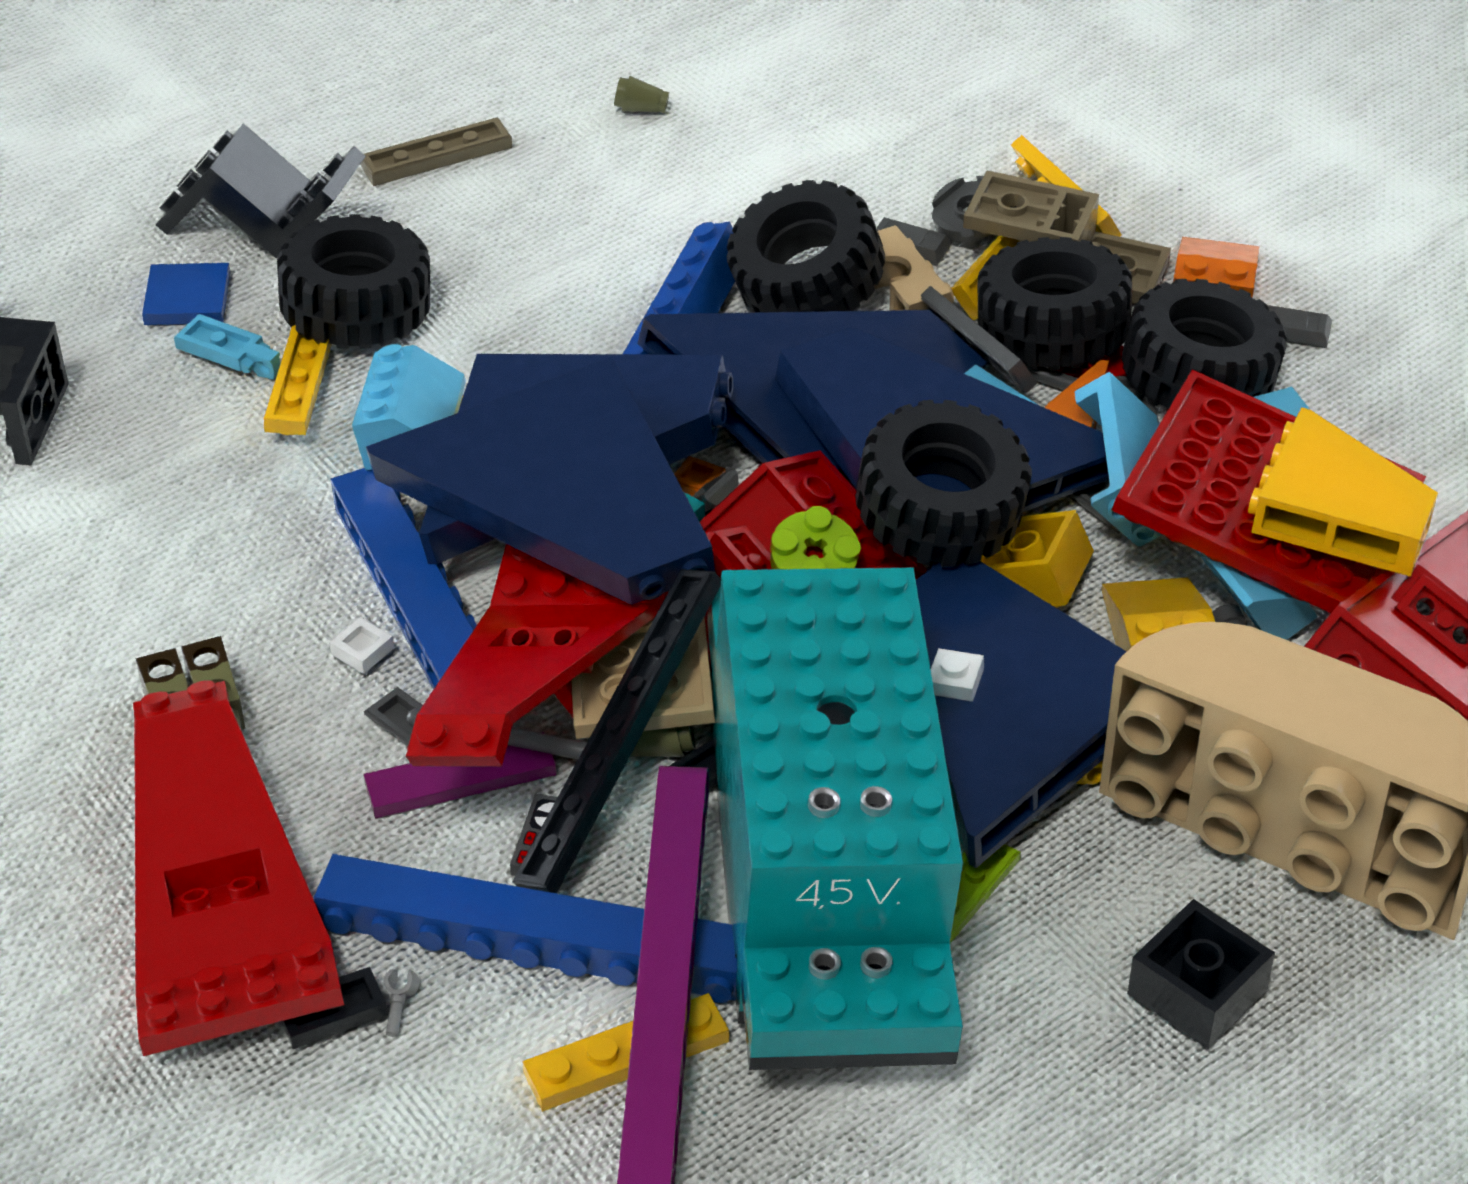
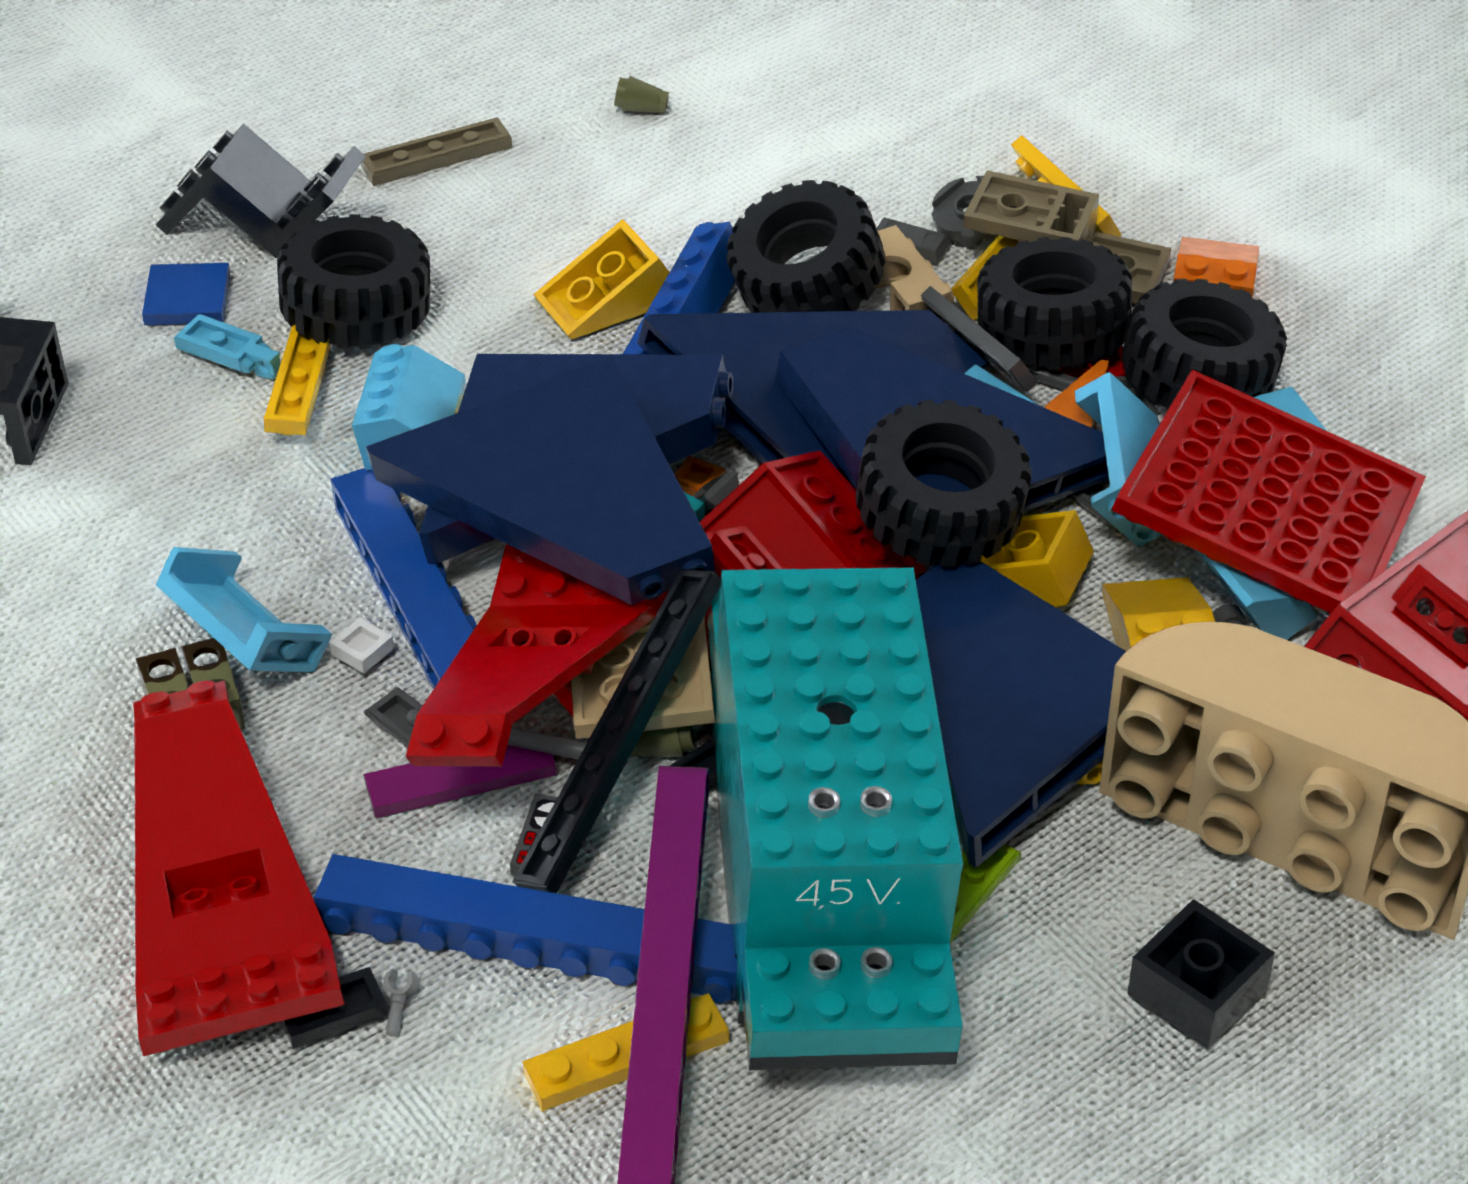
lime plate [770,506,861,569] -> none
white plate [931,648,984,702] -> none
yellow slope [1248,407,1438,577] -> none
dark grey tile [1268,305,1332,348] -> none
none -> medium azure panel [156,547,332,672]
none -> yellow slope [533,219,669,340]

